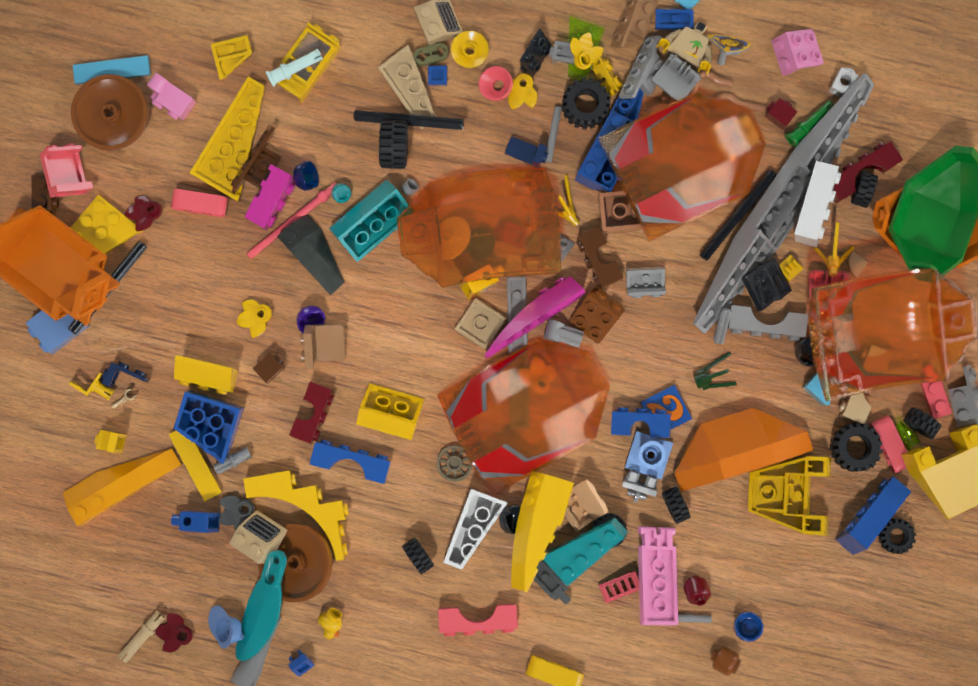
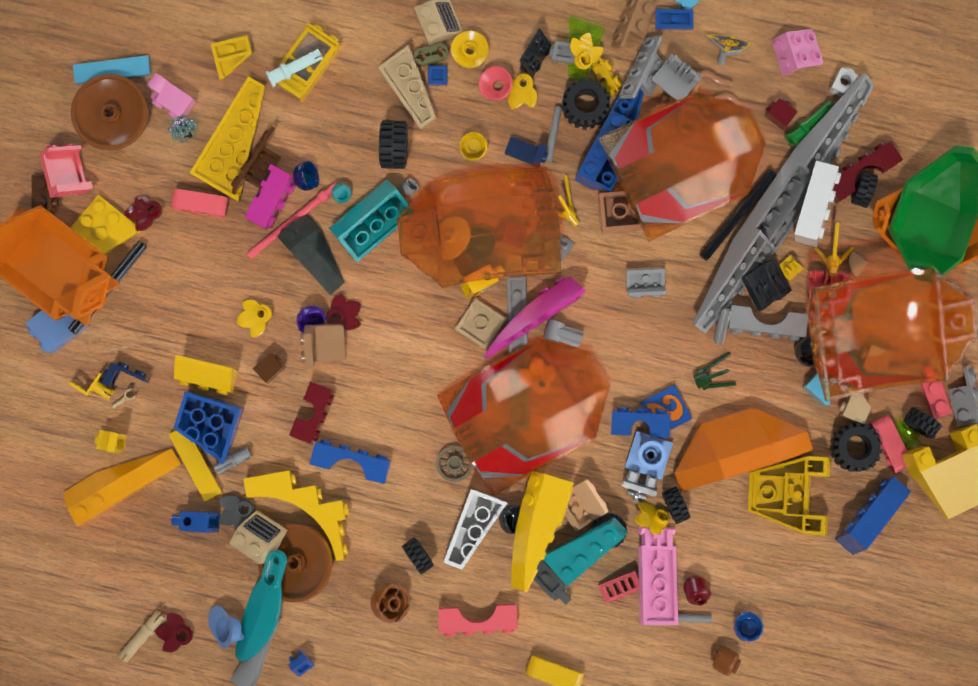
yellow animal [318,608,342,640] -> none
black axle [353,110,464,130] -> none
yellow slope [356,383,424,440] -> none
dark orange bracket [570,287,625,343] -> none
reddish brown arch [576,226,623,290] -> none
tan torso [656,22,712,75] -> none
black tyre [878,519,916,554] -> none
none -> clear light blue head [168,115,198,143]
none -> dark red plate [326,294,361,330]
none -> dark orange cylinder [370,583,410,623]
none -> yellow hair [459,132,488,161]
none -> yellow plate [634,502,670,534]

